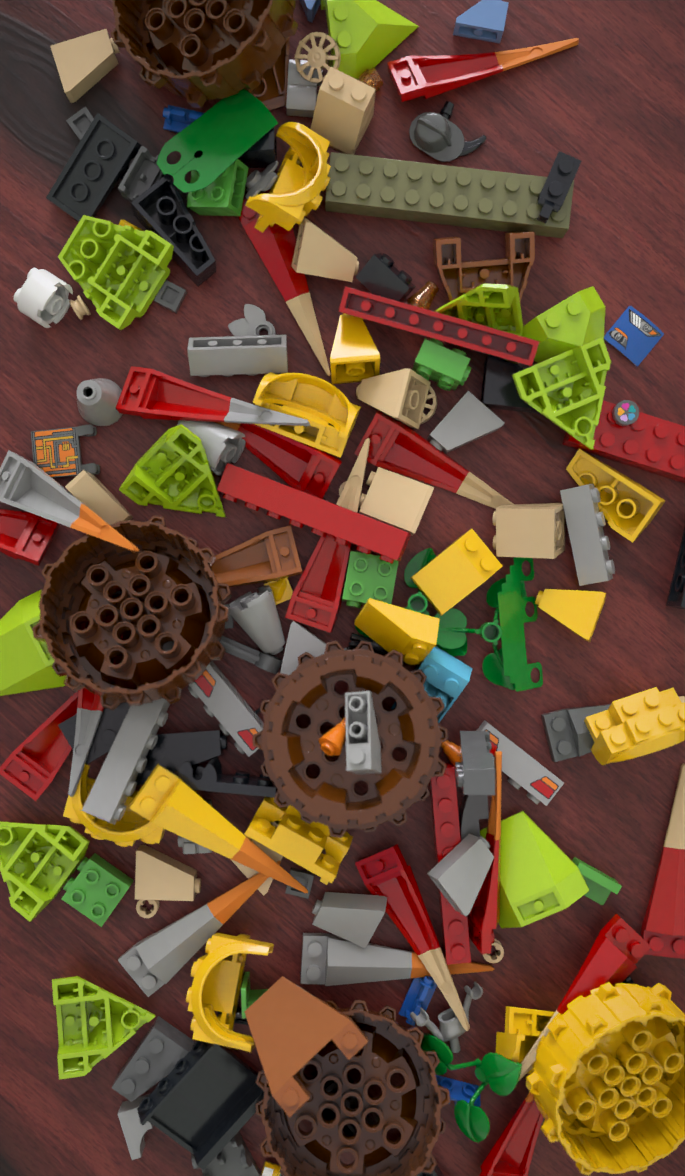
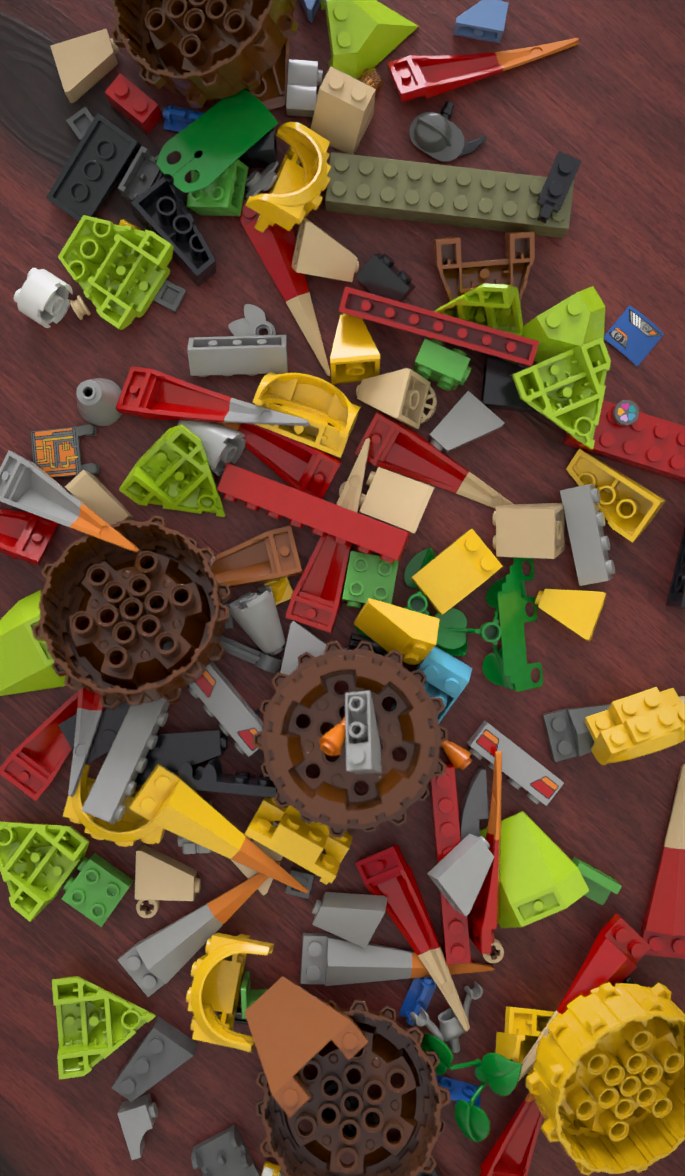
black panel [137,1040,264,1170] -> none
tan wheel [295,32,341,84] -> none
clear orange cone [407,281,439,310] -> none
dark grey wedge [455,731,495,795] -> none
none -> red brick [105,73,163,136]

